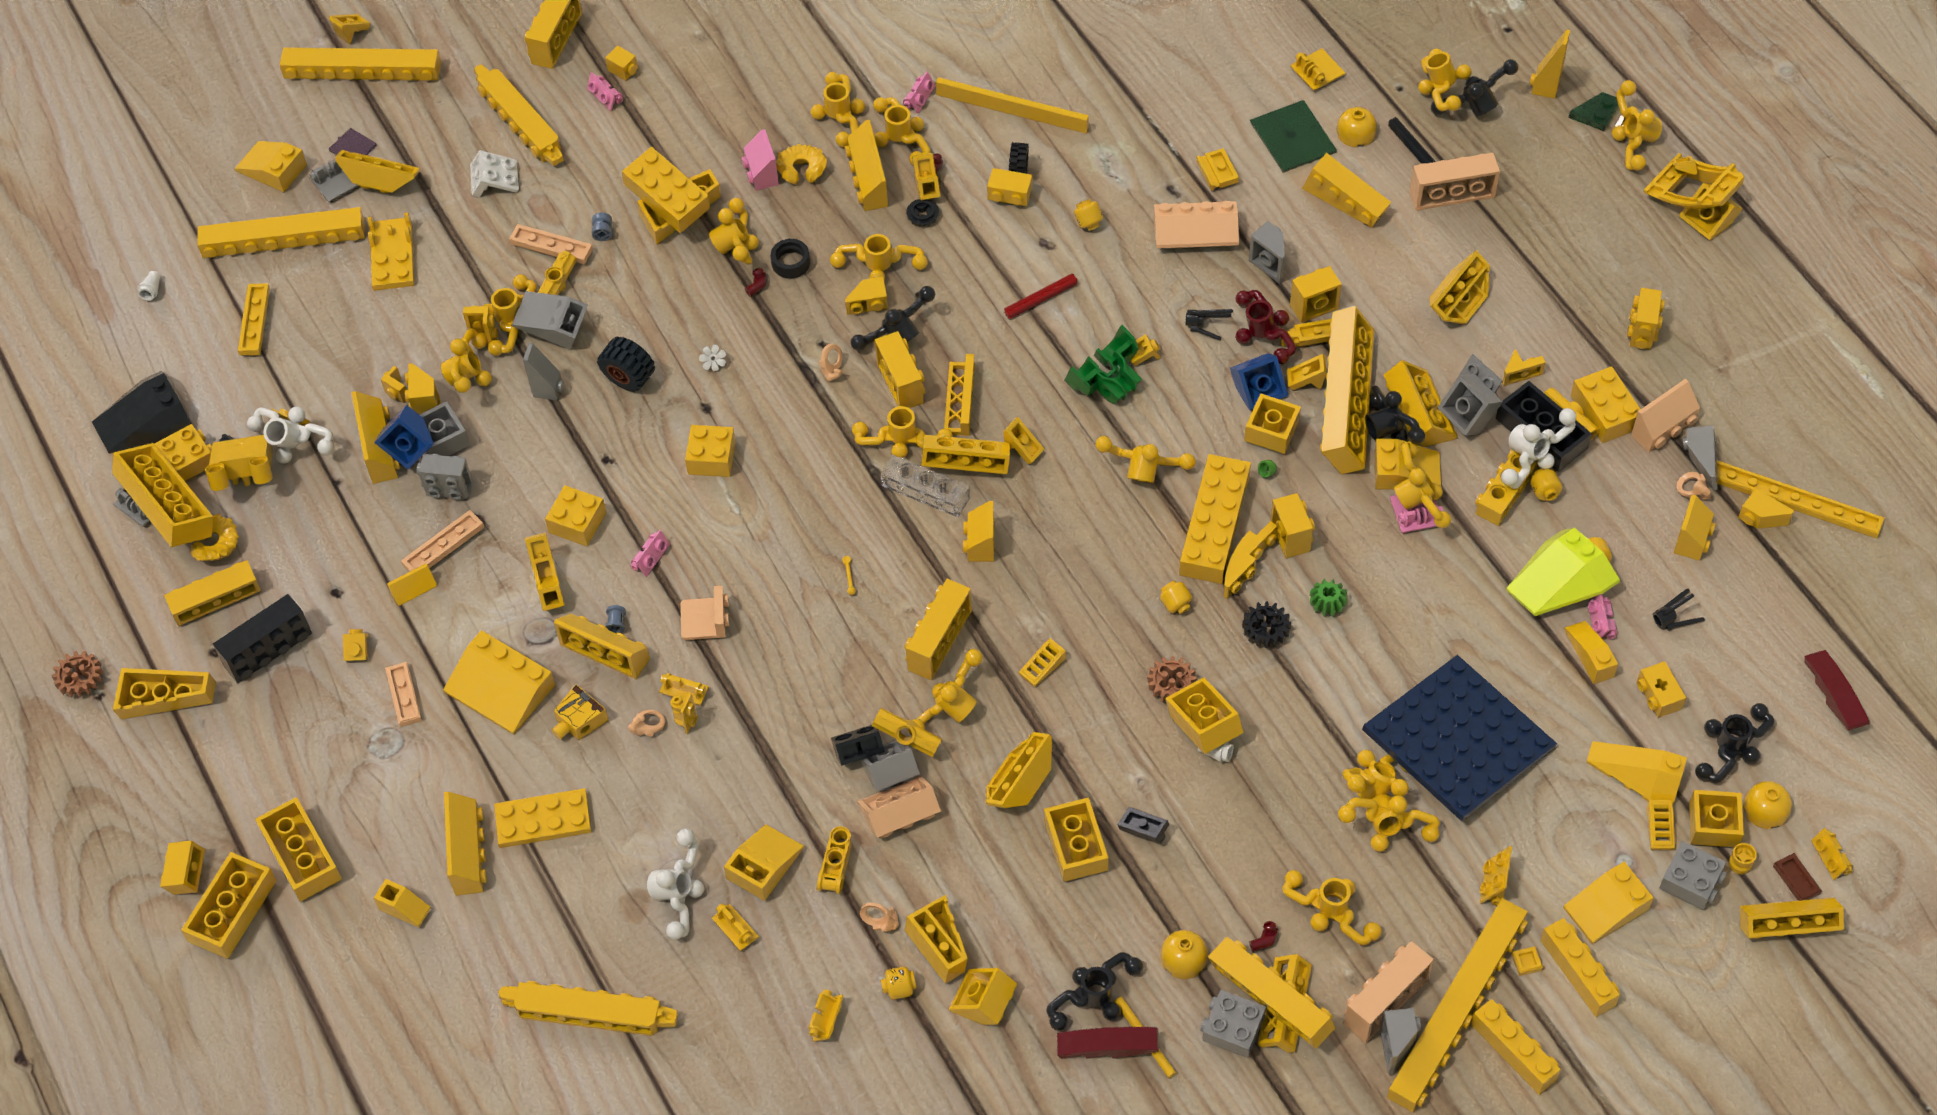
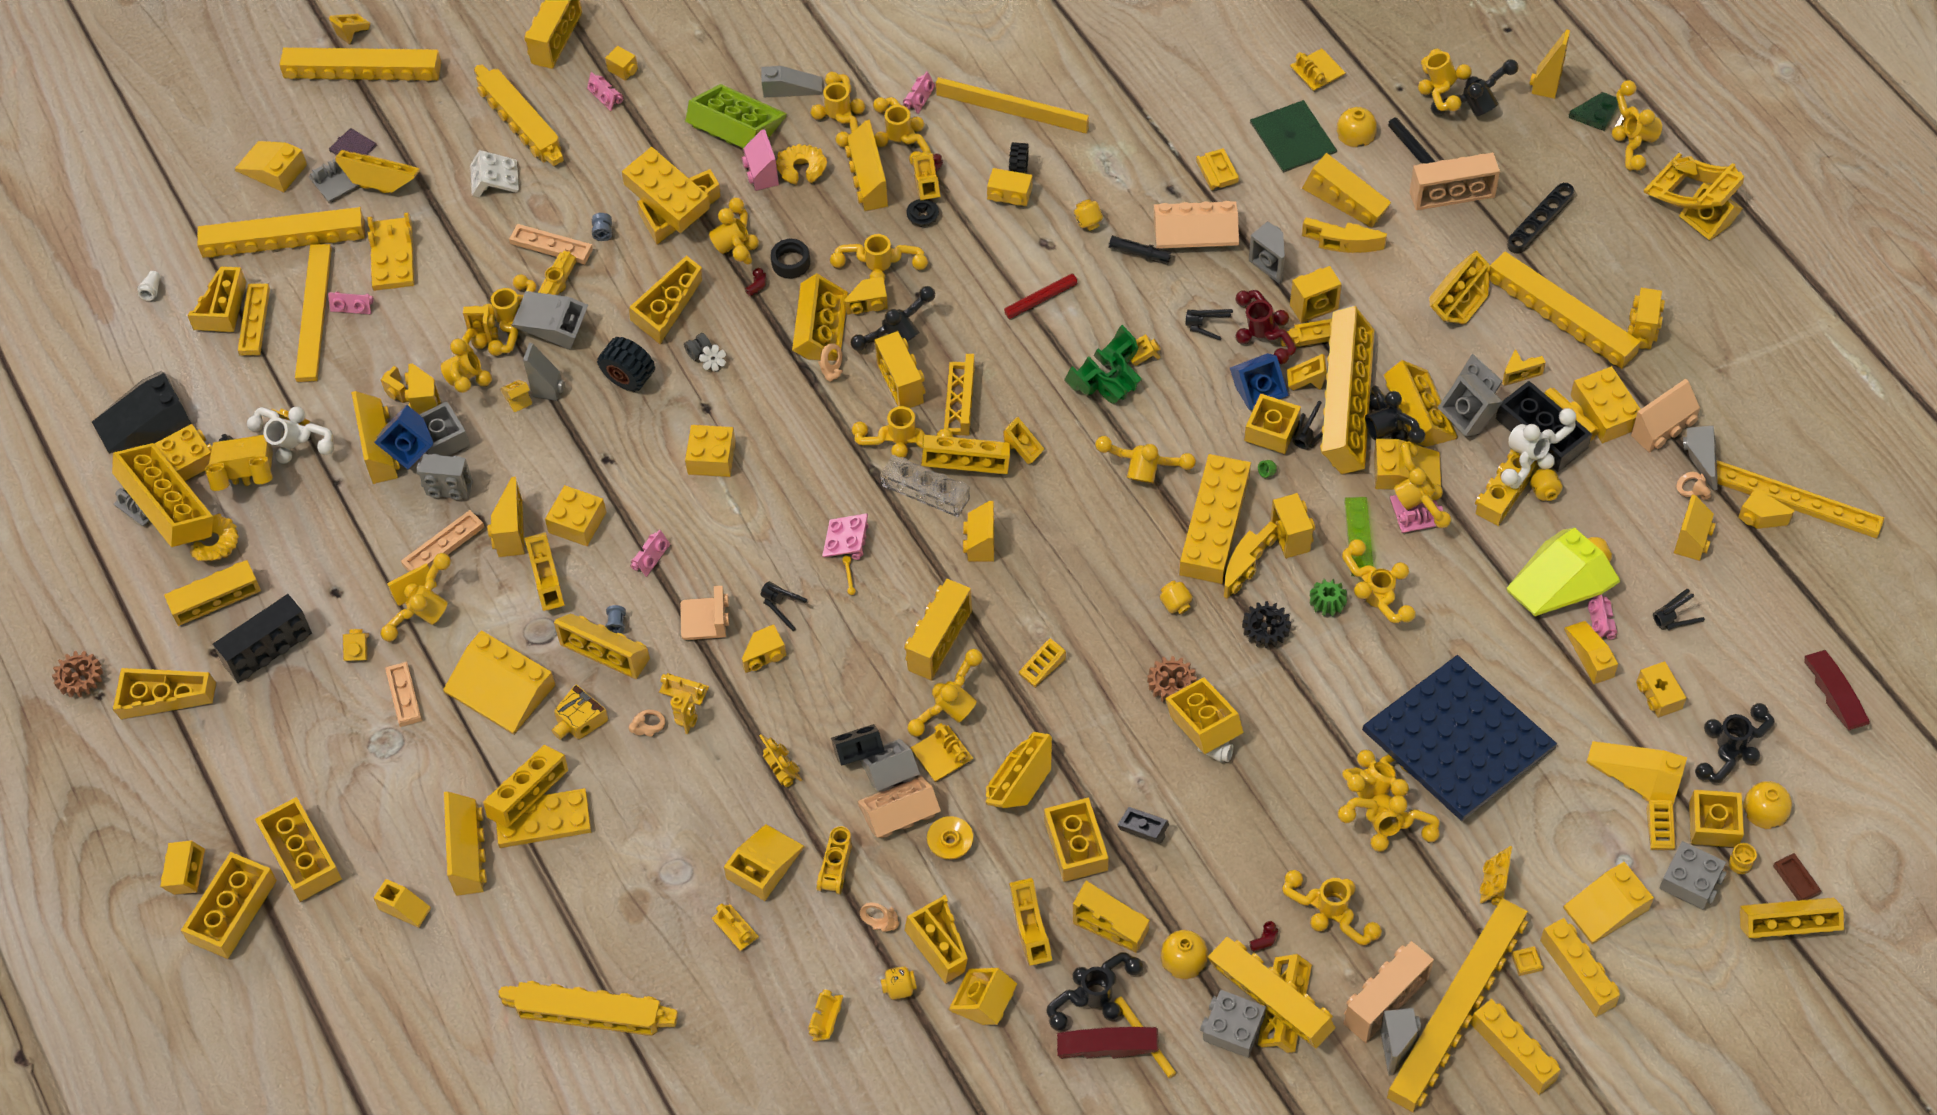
white wheel [647,828,704,940] -> none
yellow piece [871,707,942,757] -> none
yellow hinge [1811,828,1853,880] -> none
none -> yellow wedge [187,266,247,332]
none -> yellow tile [295,244,332,382]
none -> bright pink hinge [328,291,374,314]
none -> yellow wheel [380,553,451,642]
none -> yellow brick [483,745,569,828]
none -> yellow slope [487,476,525,557]
none -> yellow slope [500,380,532,412]
none -> yellow wedge [629,255,702,344]
none -> dark grey wheel [684,332,712,361]
none -> lime slope [685,84,787,150]
none -> yellow slope [742,624,786,673]
none -> yellow hinge [759,734,802,787]
none -> black plant [760,581,807,631]
none -> light grey slope [761,66,823,98]
none -> yellow slope [792,273,848,361]
none -> bright pink hinge [823,514,869,560]
none -> yellow hinge [910,723,973,782]
none -> yellow dish [927,816,973,859]
none -> yellow arch [1009,878,1053,966]
none -> yellow wedge [1073,881,1150,953]
none -> black pin [1108,235,1171,265]
none -> black plant [1292,401,1323,449]
none -> yellow slope [1302,217,1387,253]
none -> yellow wheel [1342,539,1416,623]
none -> clear neon green plate [1344,497,1374,576]
none -> yellow brick [1488,251,1641,369]
none -> black beam [1507,183,1574,254]

